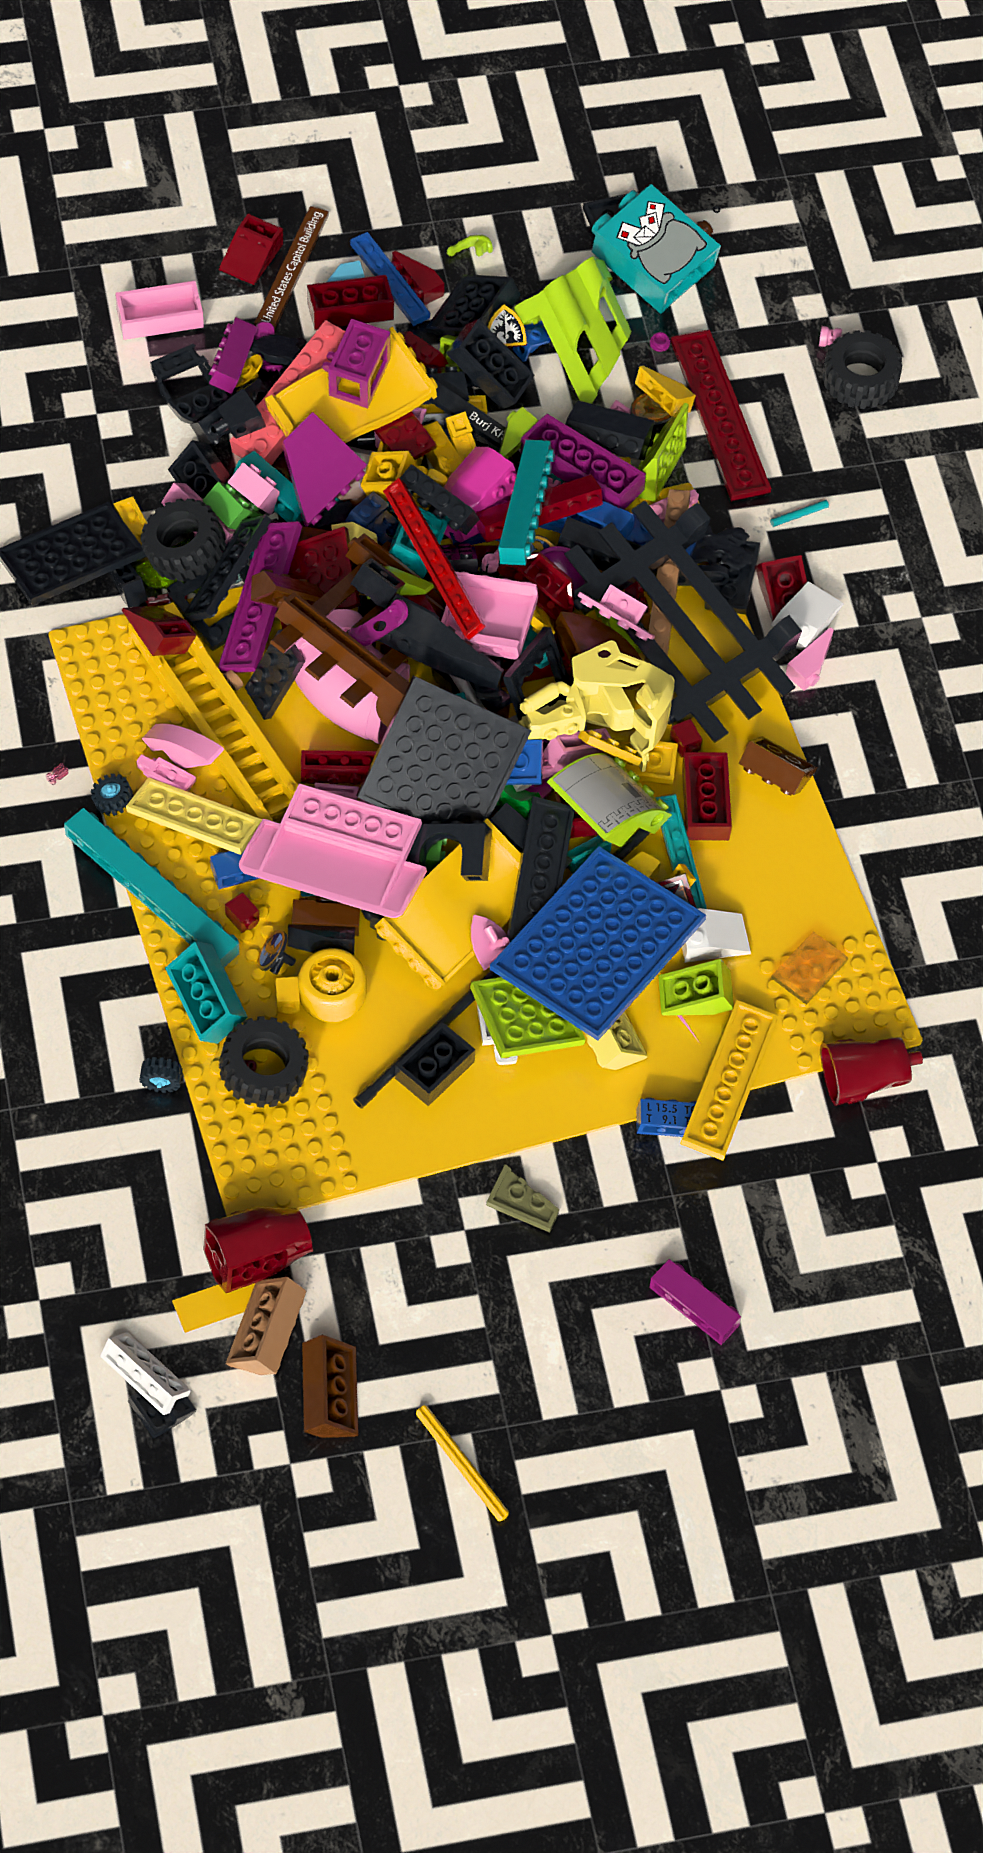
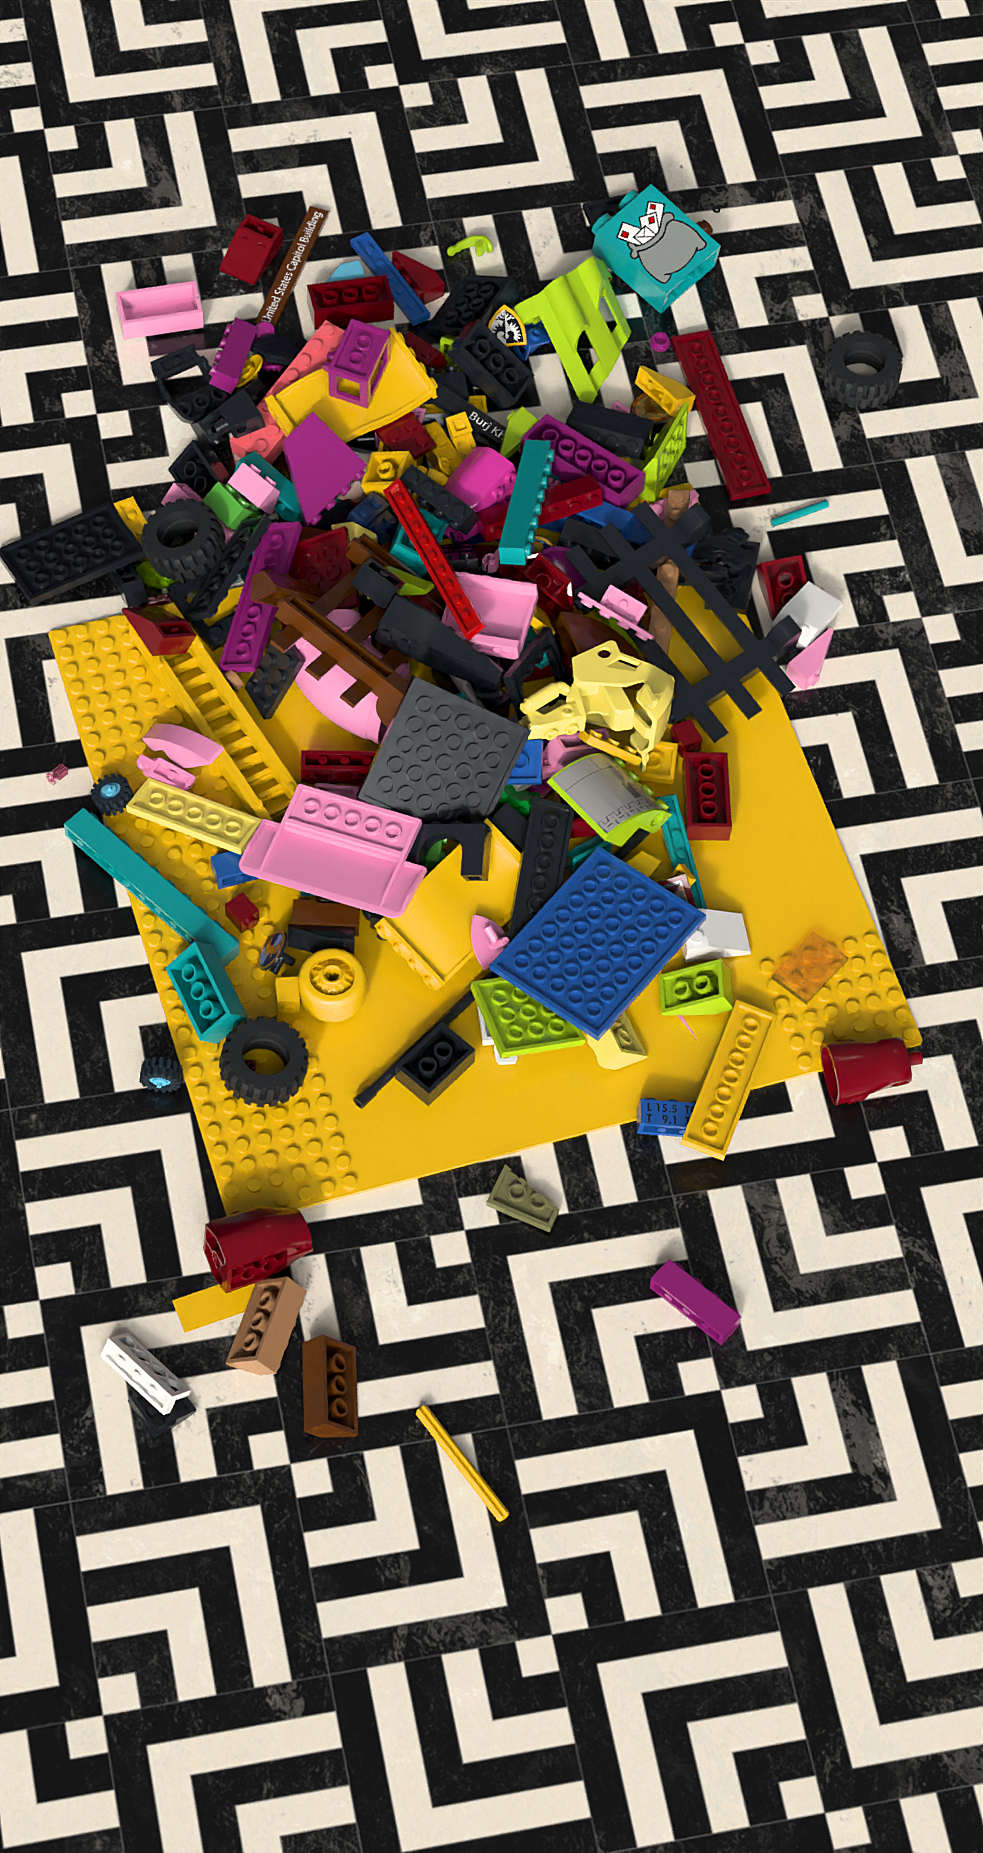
magenta piece [348,599,408,646] -> none
reddish brown slope [738,736,818,796] -> none
bright pink wheel [819,326,842,347] -> none

